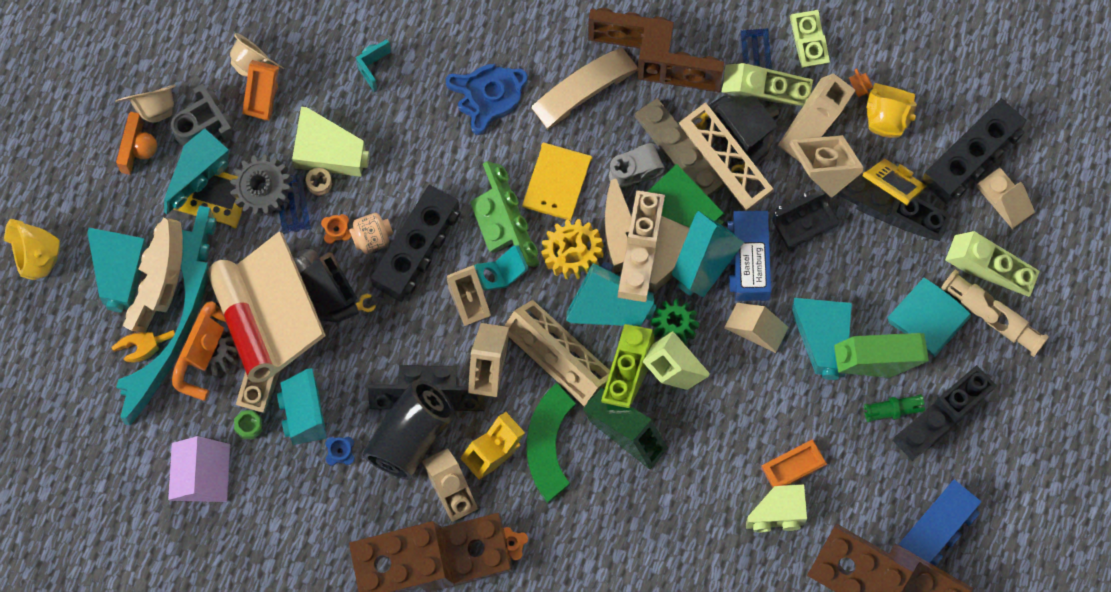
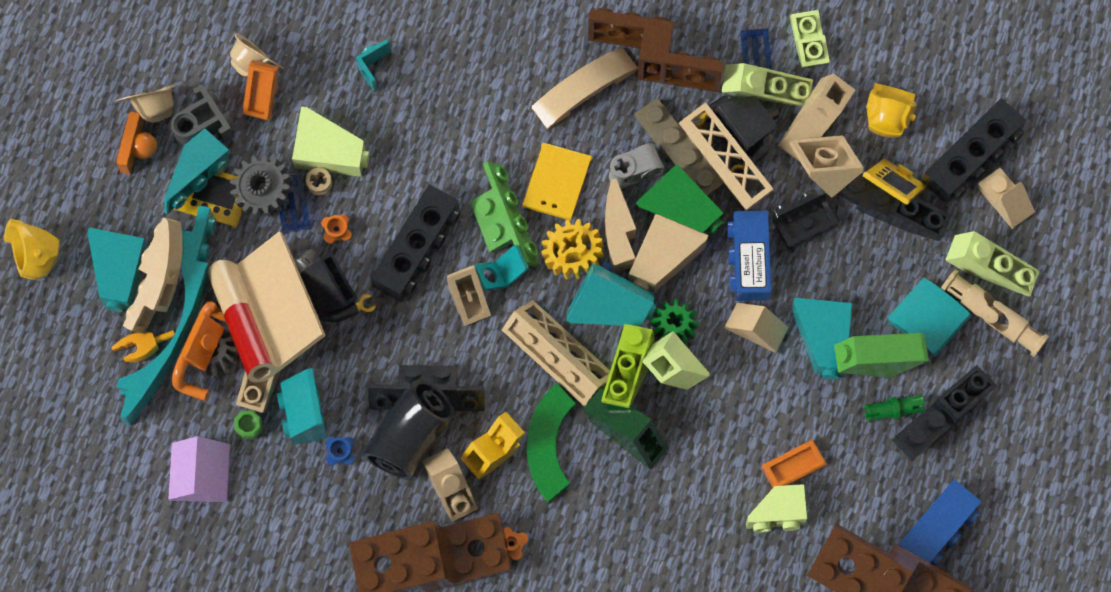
light nougat head [349,213,394,254] -> none
blue tile [446,64,528,135] -> none
tan slope [468,323,509,397] -> none
tan slope [618,190,665,302] -> none
teal slope [671,211,744,298] -> none
orange plate [849,68,873,97] -> none

